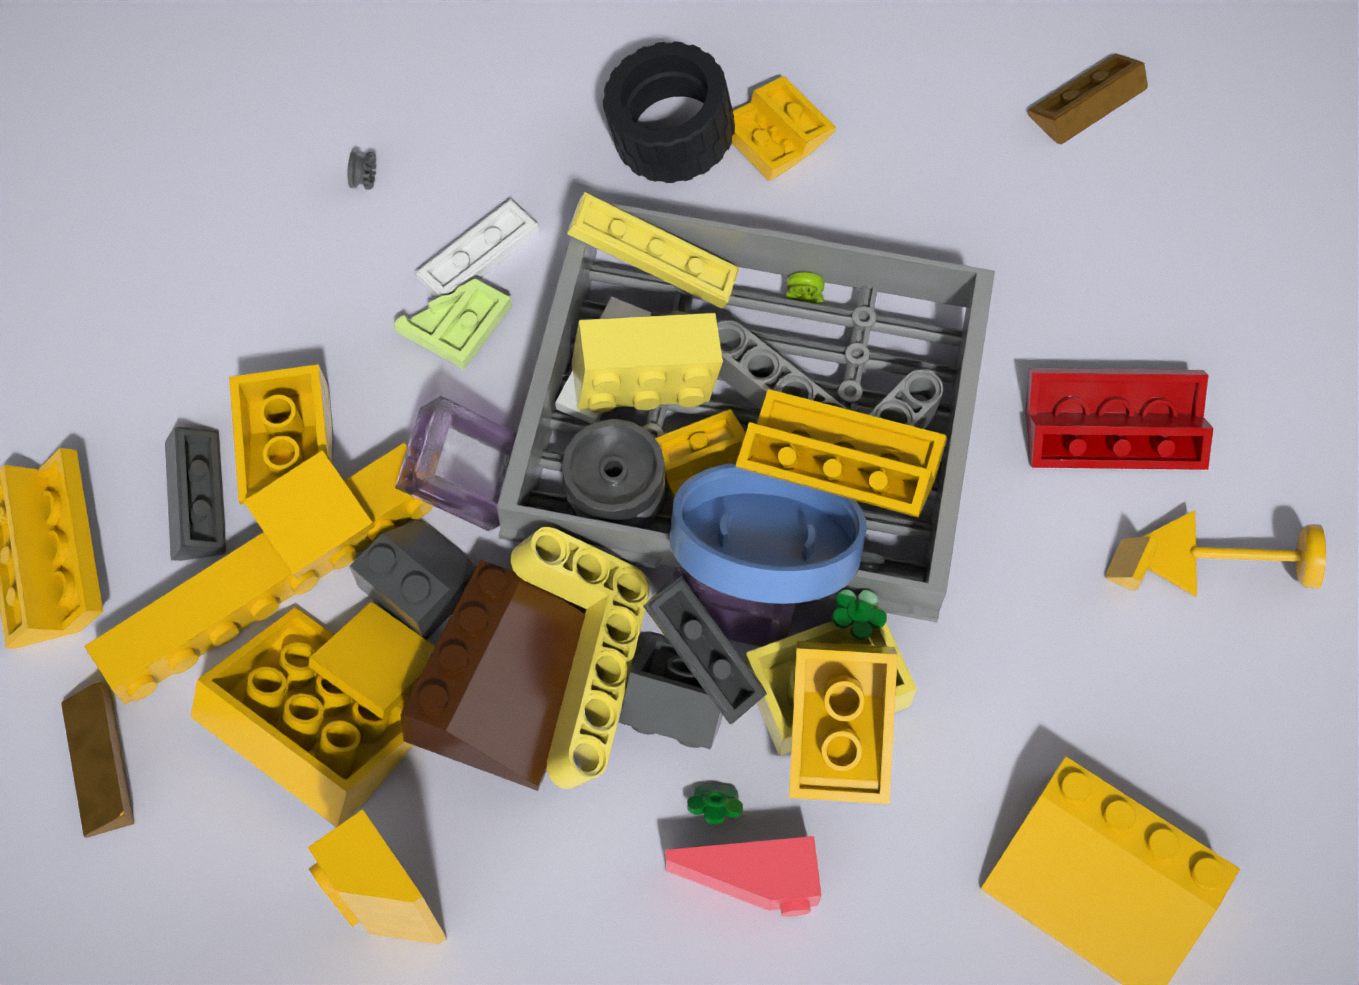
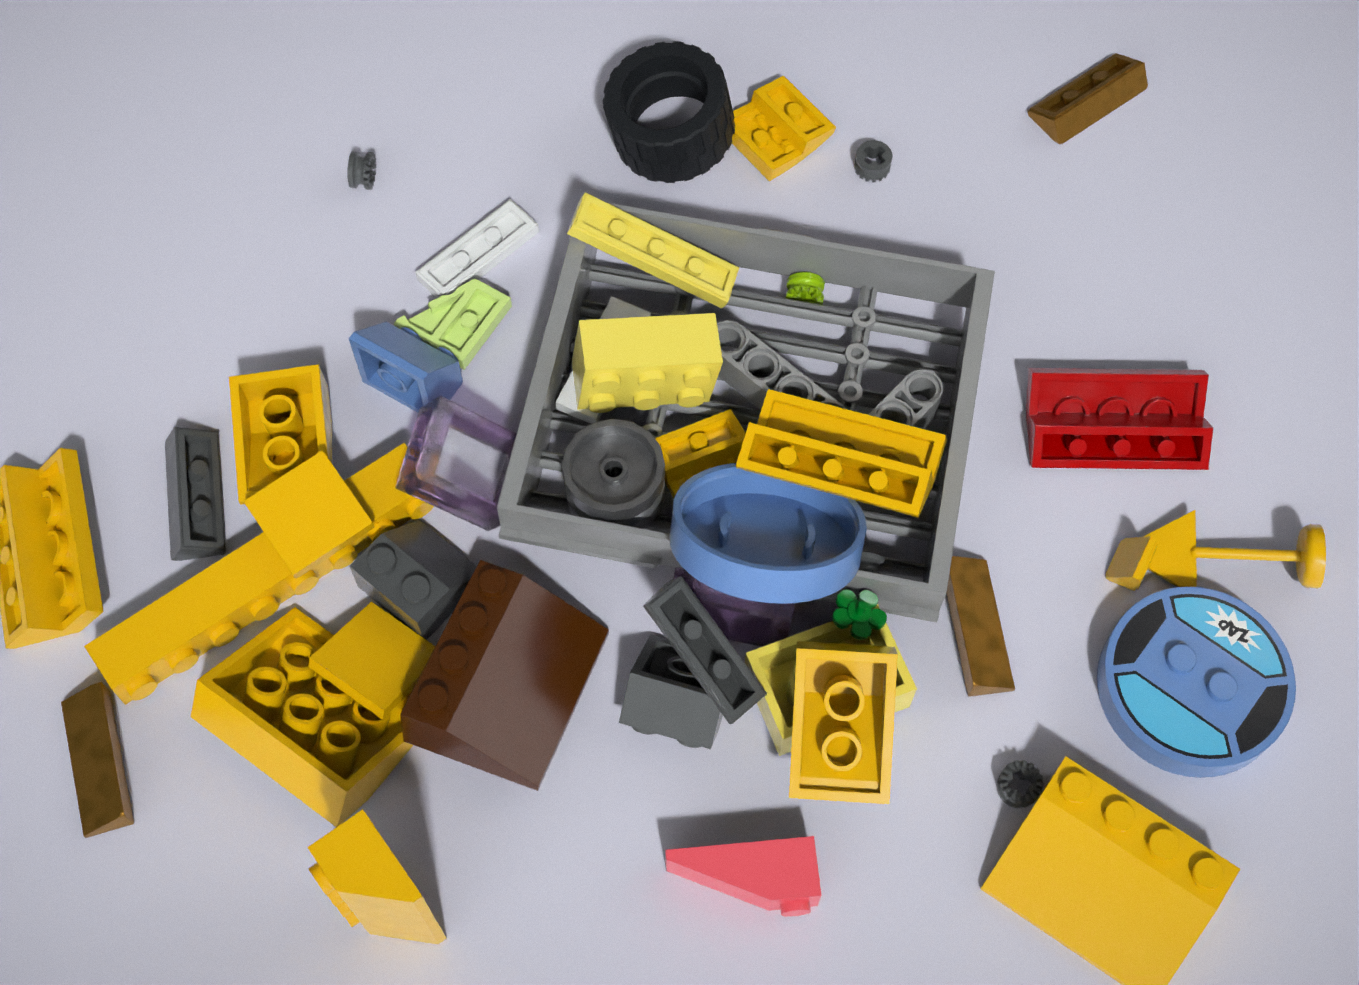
light yellow beam [511,527,650,789] -> none
green plant [687,784,743,825] -> none
none -> medium blue slope [349,321,463,422]
none -> dark grey bush [854,140,893,183]
none -> pearl gold slope [946,556,1015,697]
none -> dark grey bush [996,760,1044,808]
none -> brick [1097,587,1296,778]

